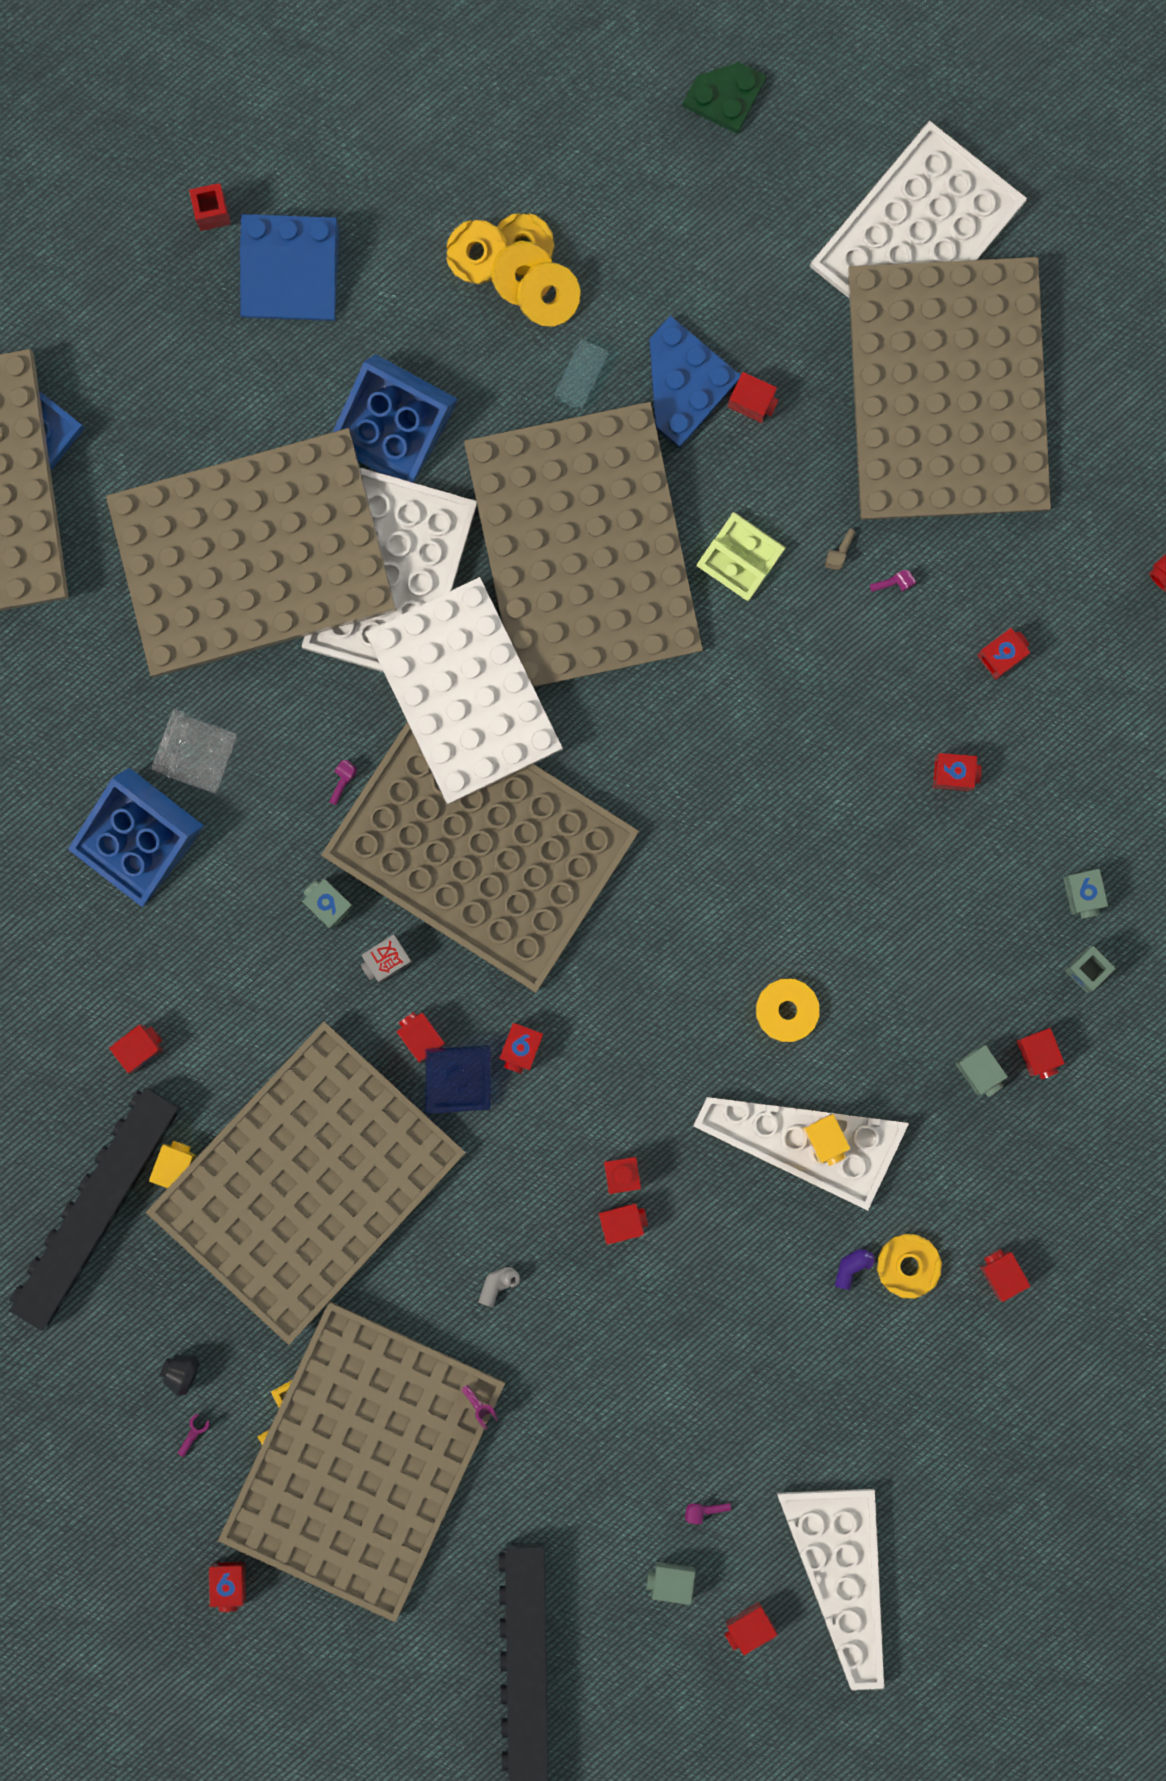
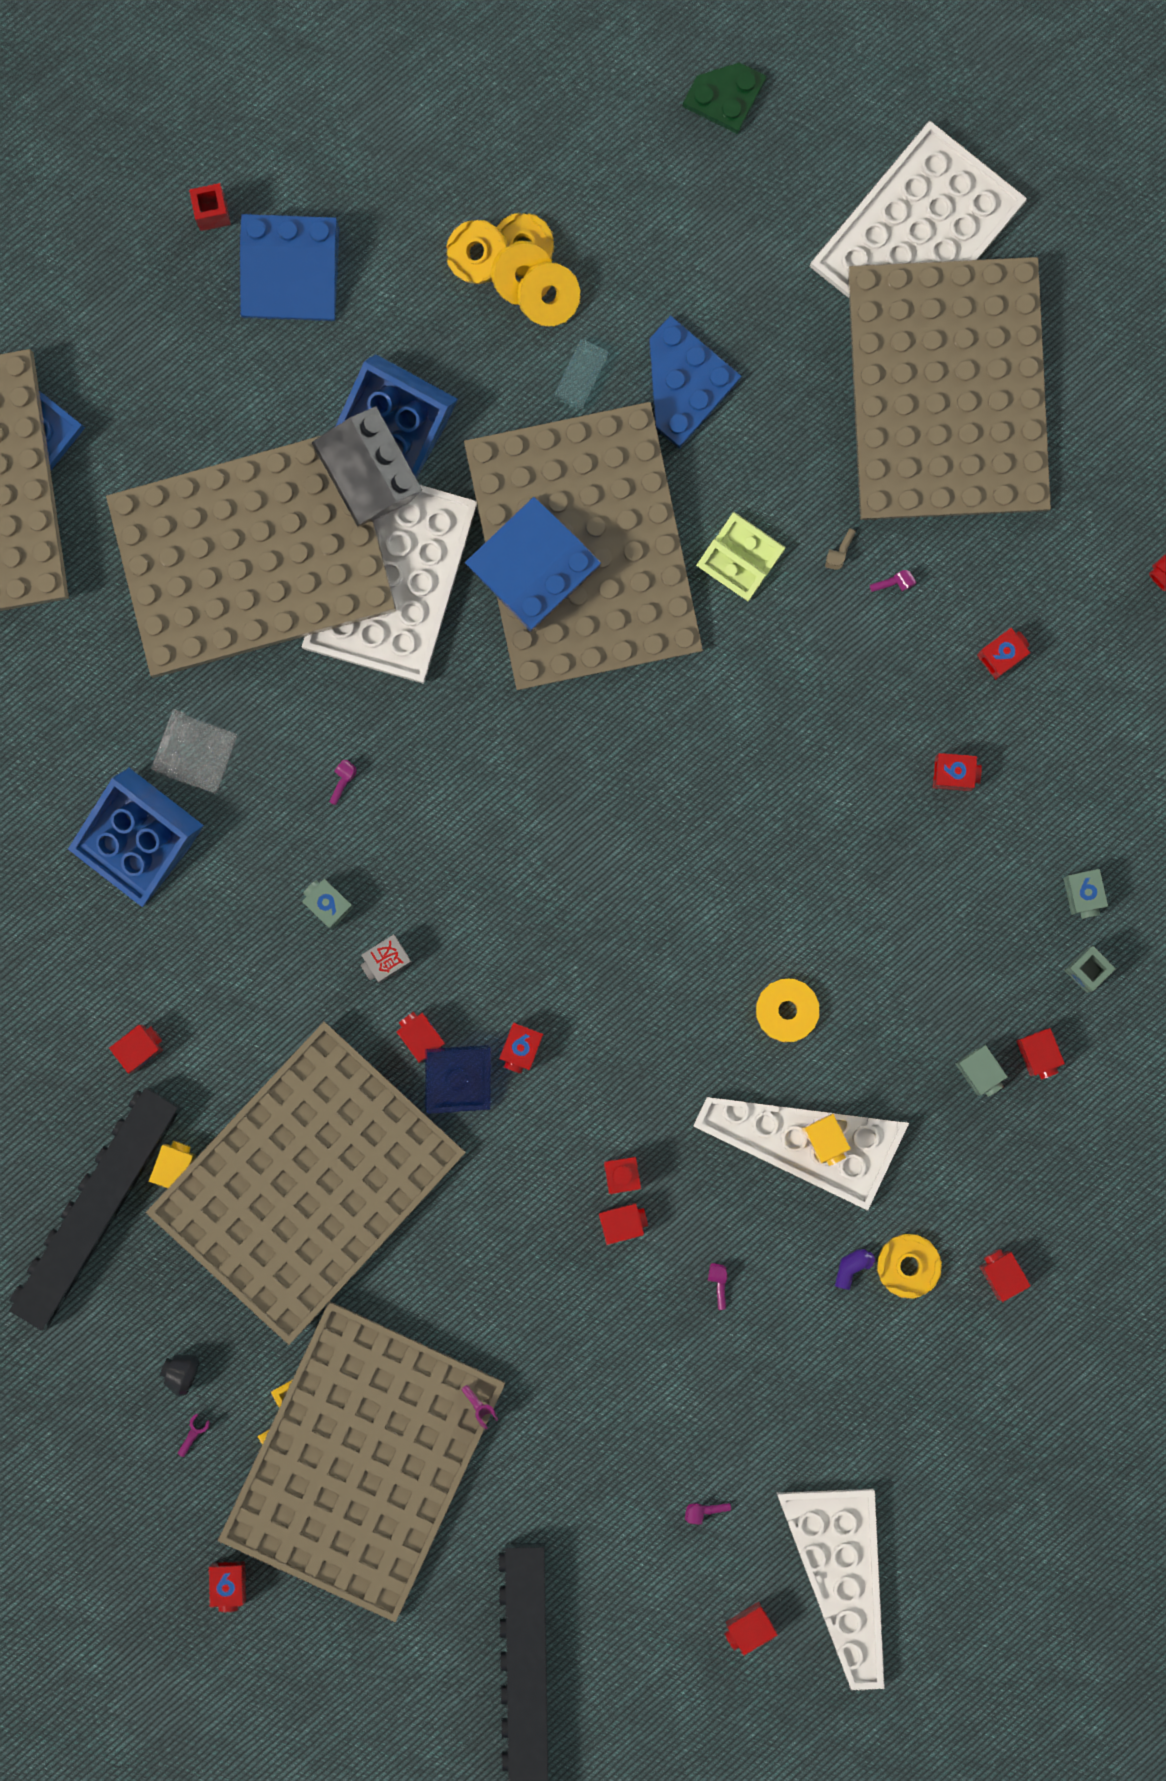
dark tan plate [321,721,639,993] -> none
white plate [365,577,563,805] -> none
light grey arm [478,1267,520,1307] -> none
sand green brick [646,1562,695,1605] -> none
red brick [728,372,779,423] -> none
none -> slope [312,406,422,527]
none -> blue slope [465,497,601,632]
none -> magenta hand [708,1263,727,1310]

